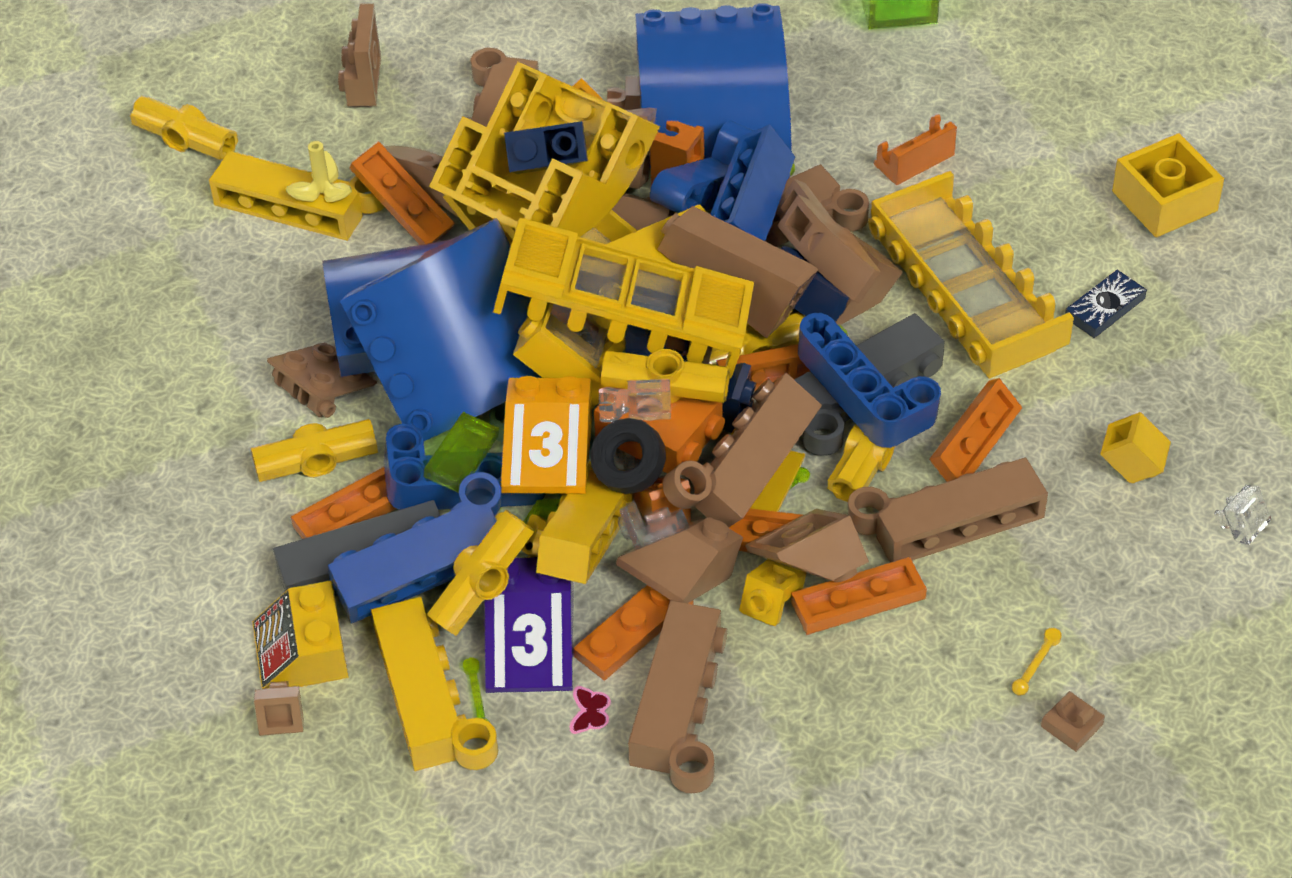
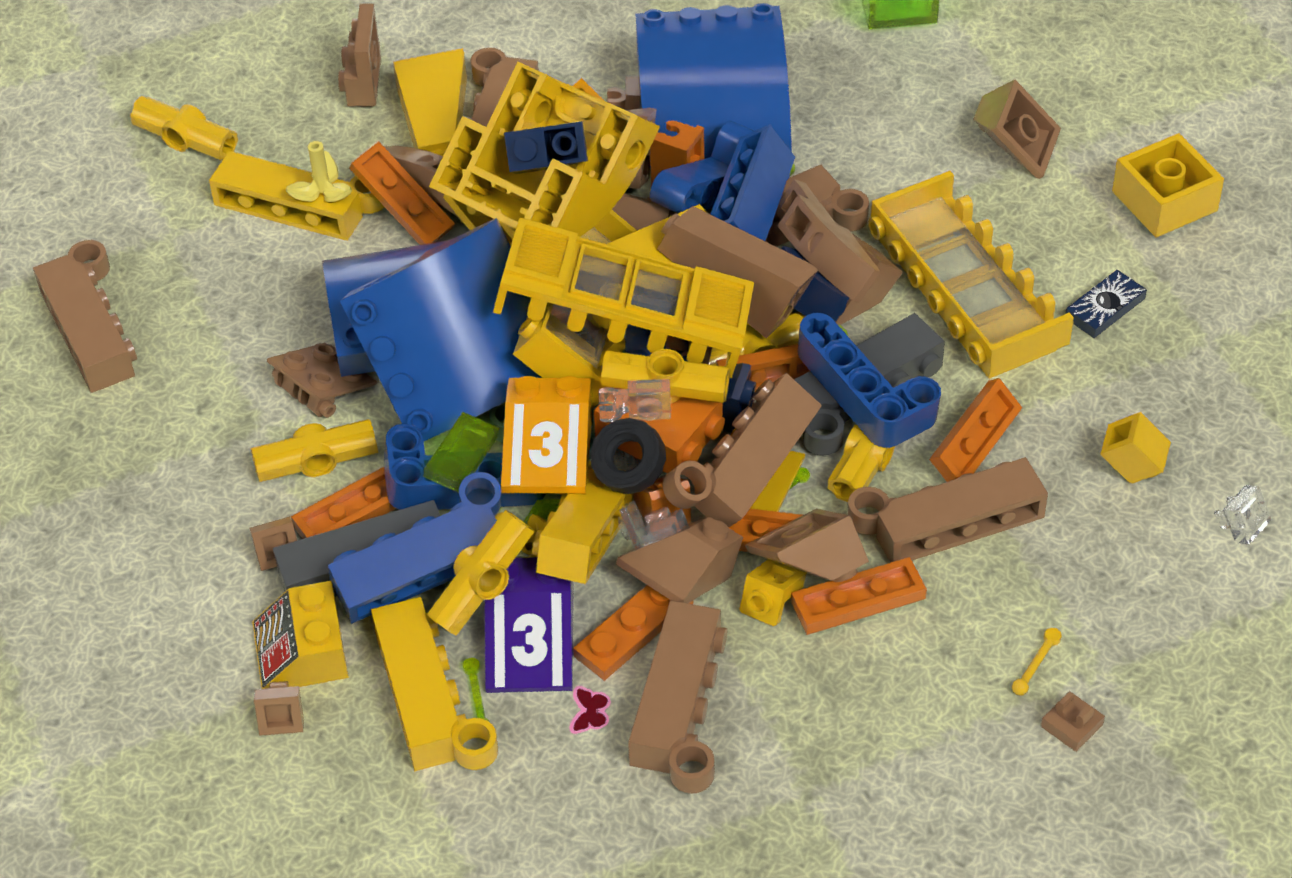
orange hinge [874,114,957,186] -> none
none -> medium nougat hinge [33,240,137,393]
none -> medium nougat tile [249,517,297,571]
none -> yellow slope [393,48,467,156]
none -> medium nougat slope [973,79,1061,179]

